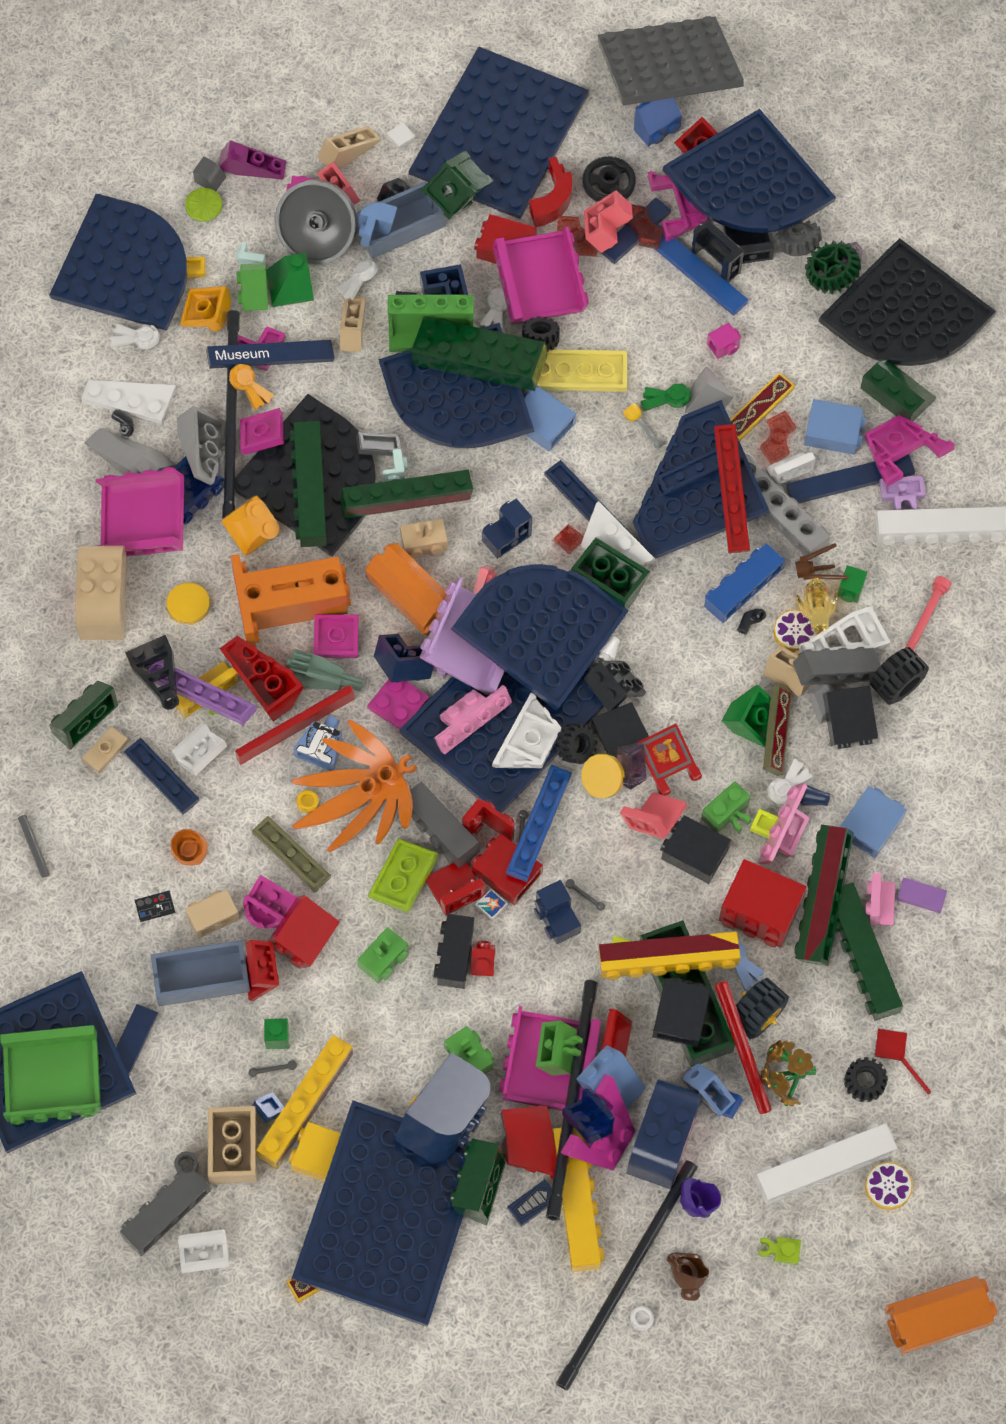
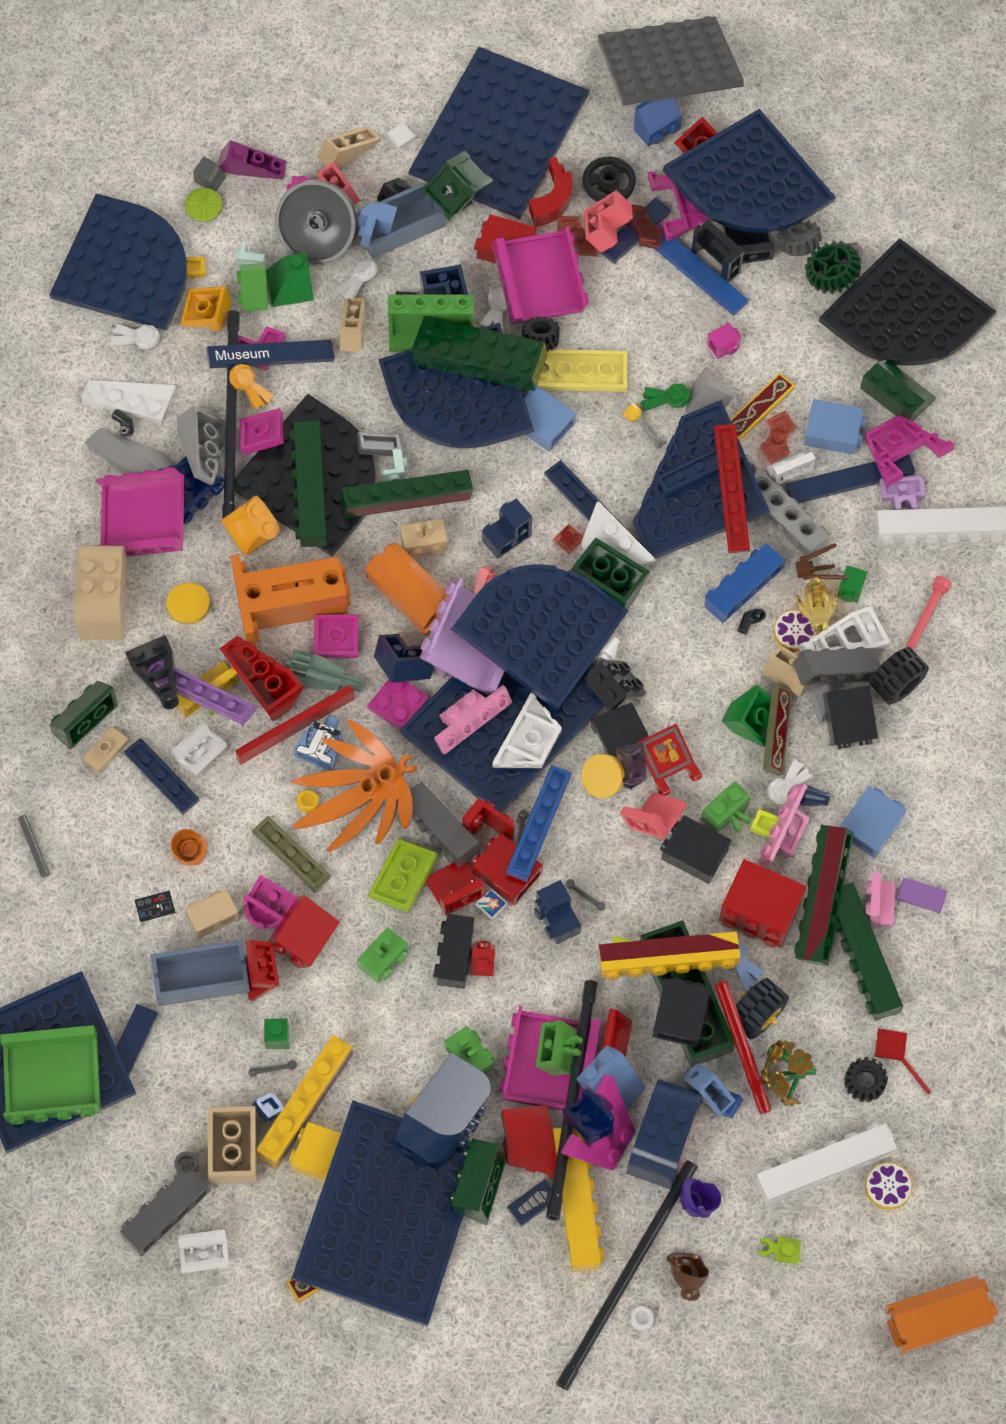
black tyre [556,723,597,764] -> none

